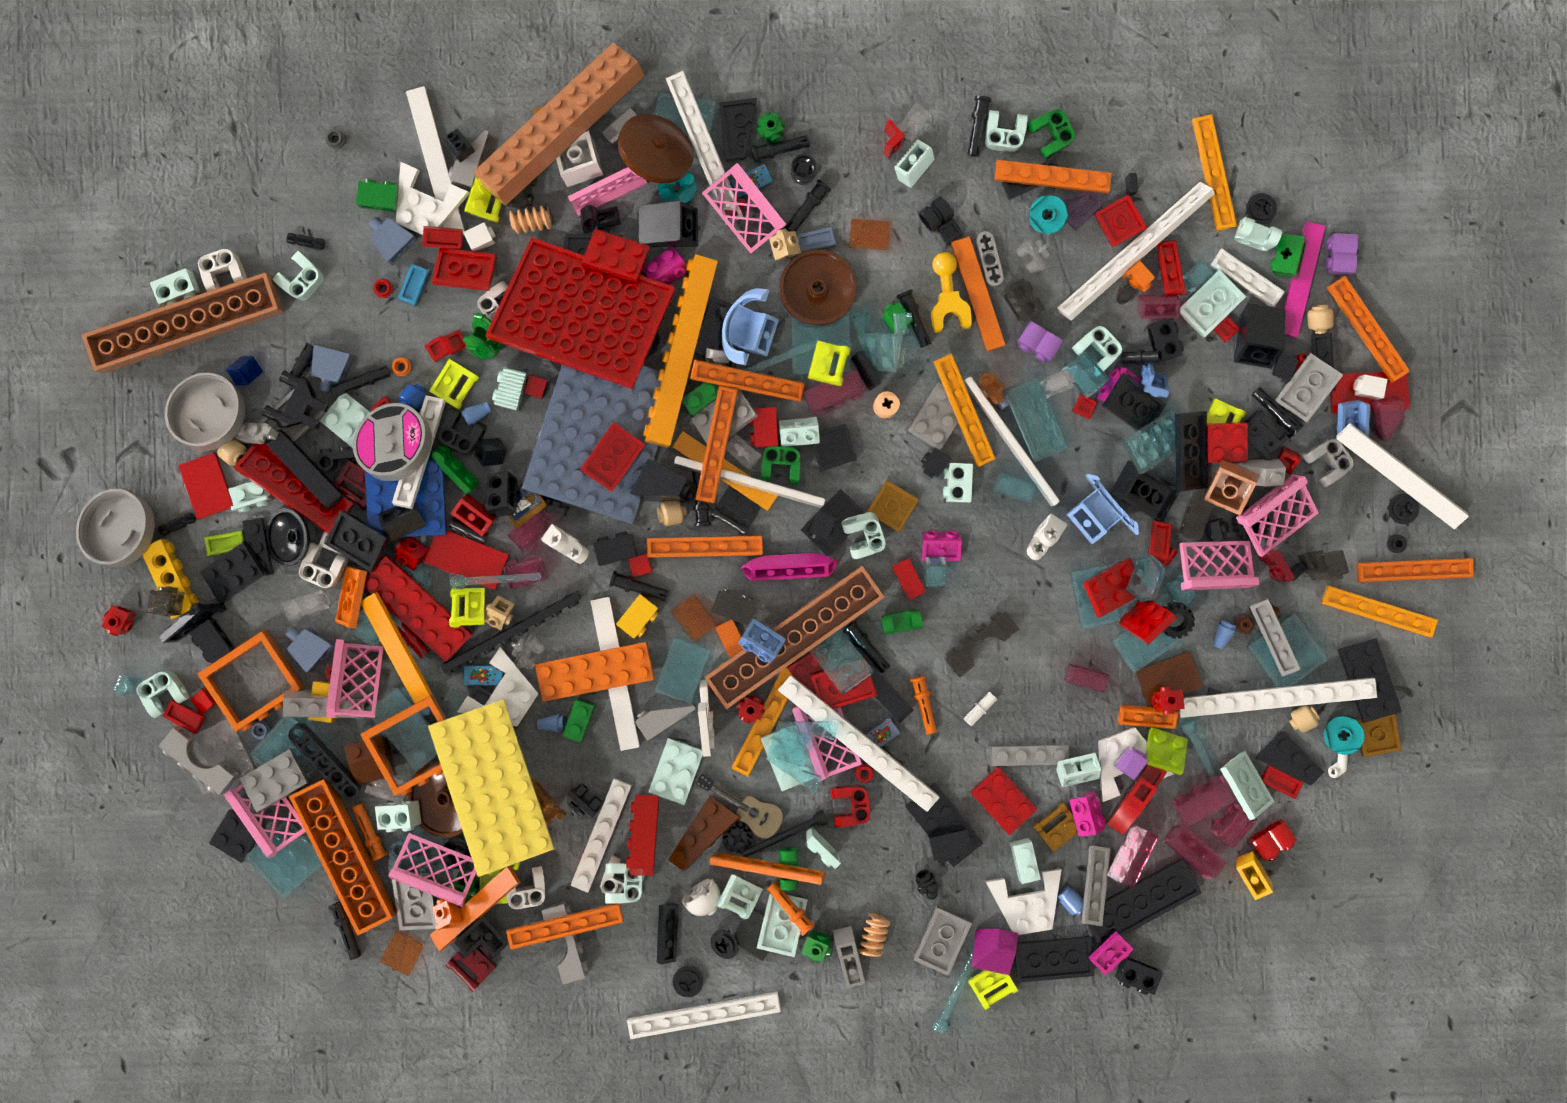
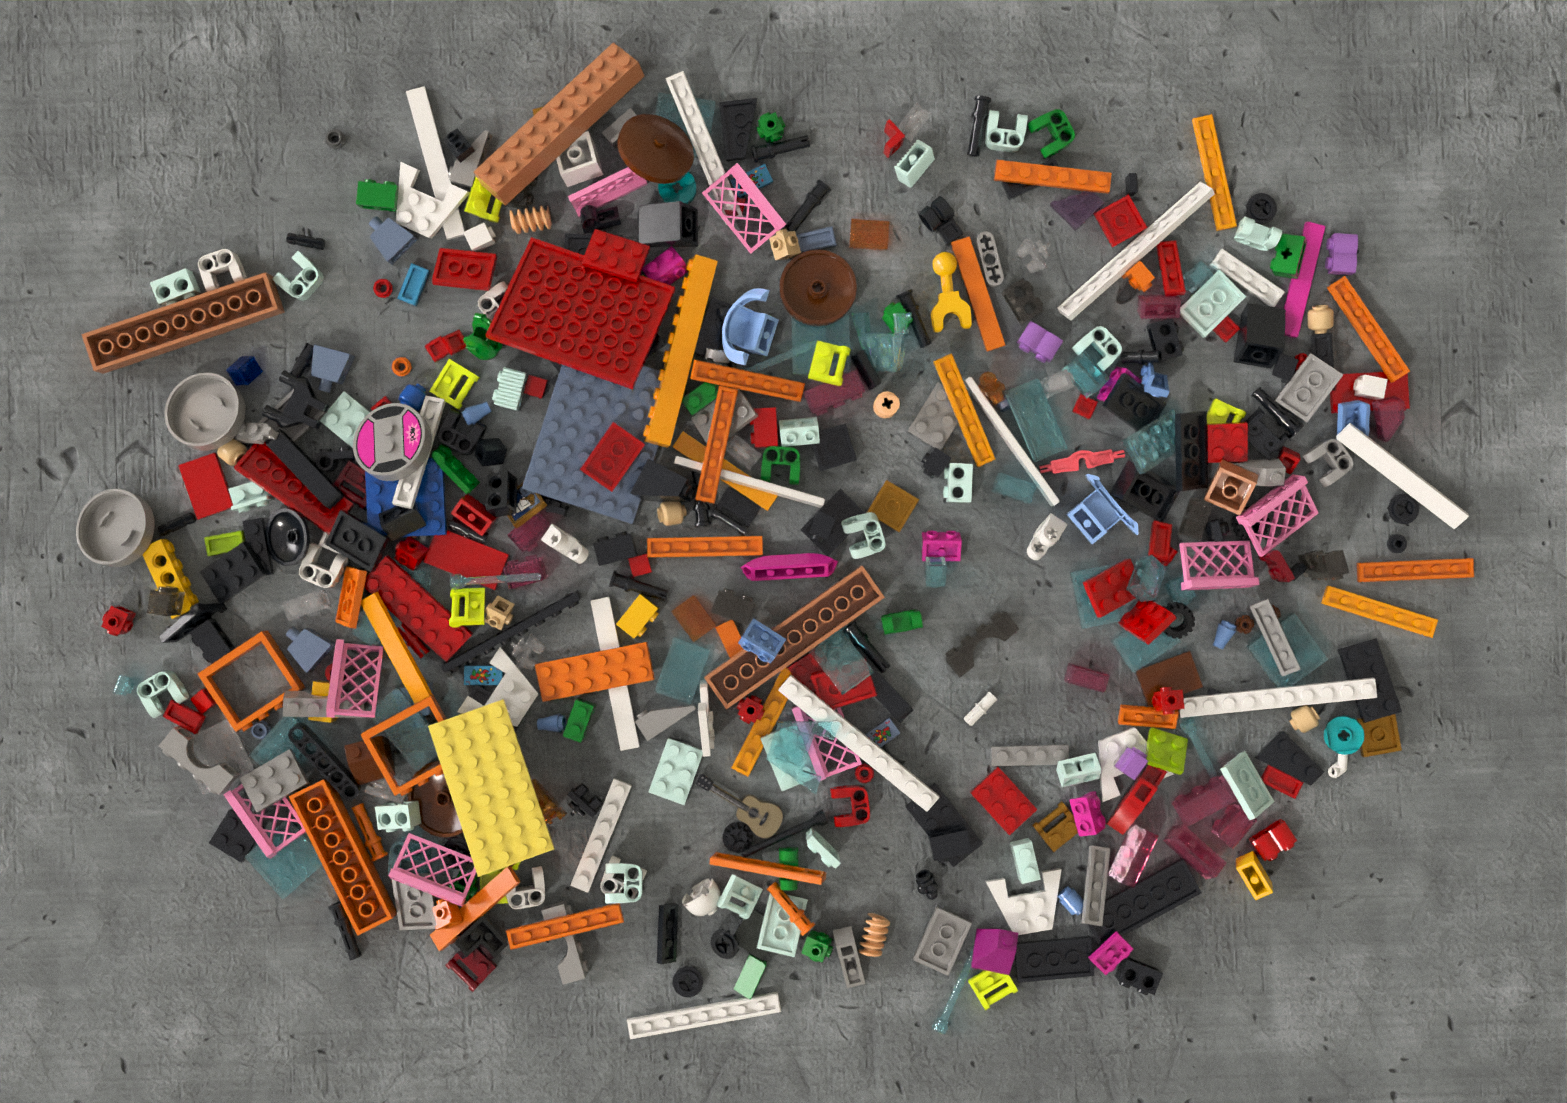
black pin [331,365,391,397] -> none
clear orange piece [380,931,424,976] -> none
red tile [422,226,463,250] -> none
red brick [626,795,659,876] -> none
reddish brown wing [668,796,741,871] -> none
black wheel [791,154,816,185] -> none
red tile [892,558,926,601] -> none
orange pin [910,675,937,734] -> none
teal plate [1029,195,1069,235] -> none
none -> slope [733,954,767,1000]
none -> coral piece [1039,449,1125,474]

